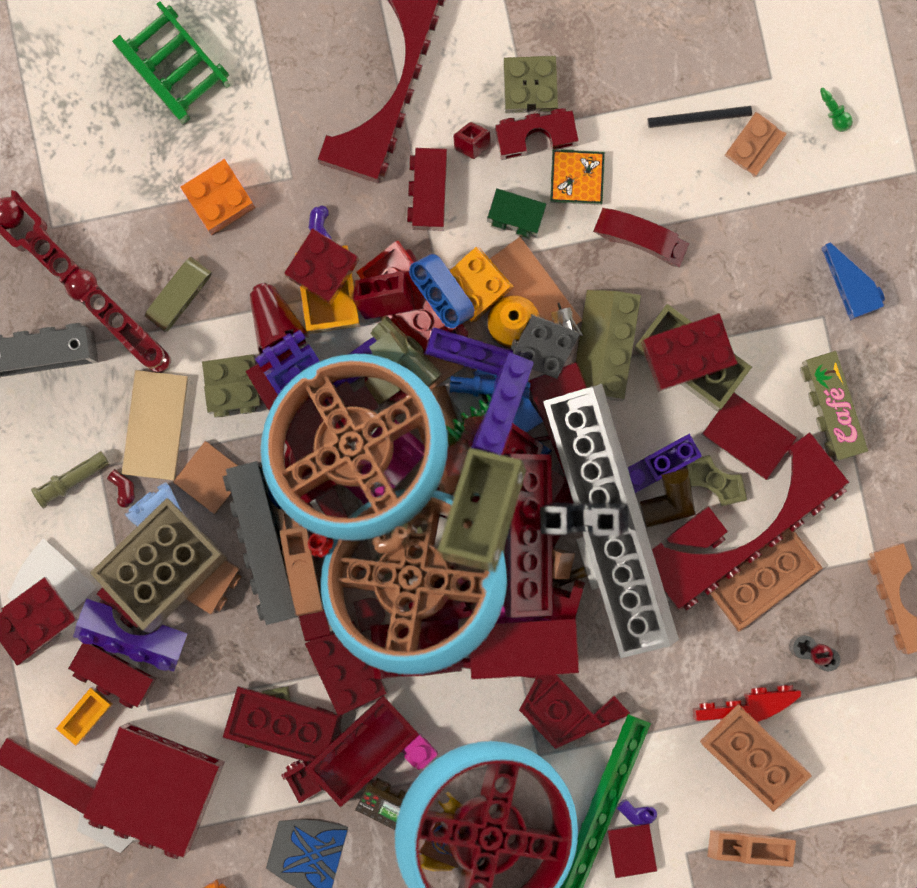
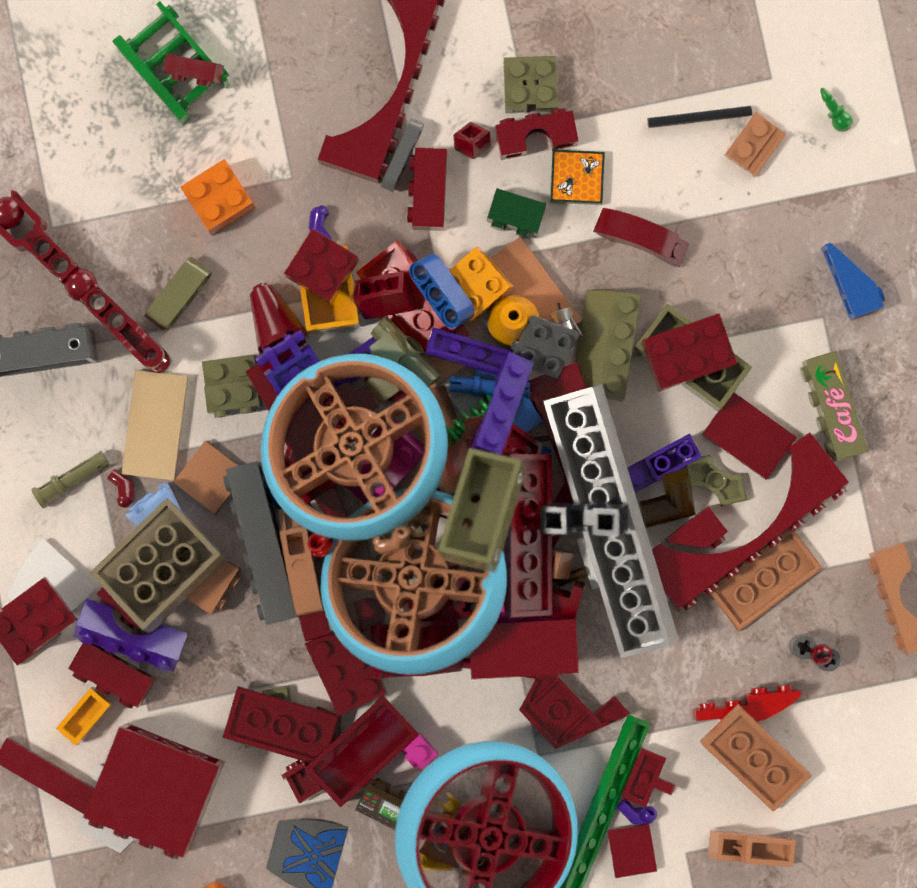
none -> dark red piece [163,54,224,87]
none -> dark grey beam [381,118,424,192]
none -> dark red plate [621,747,676,807]

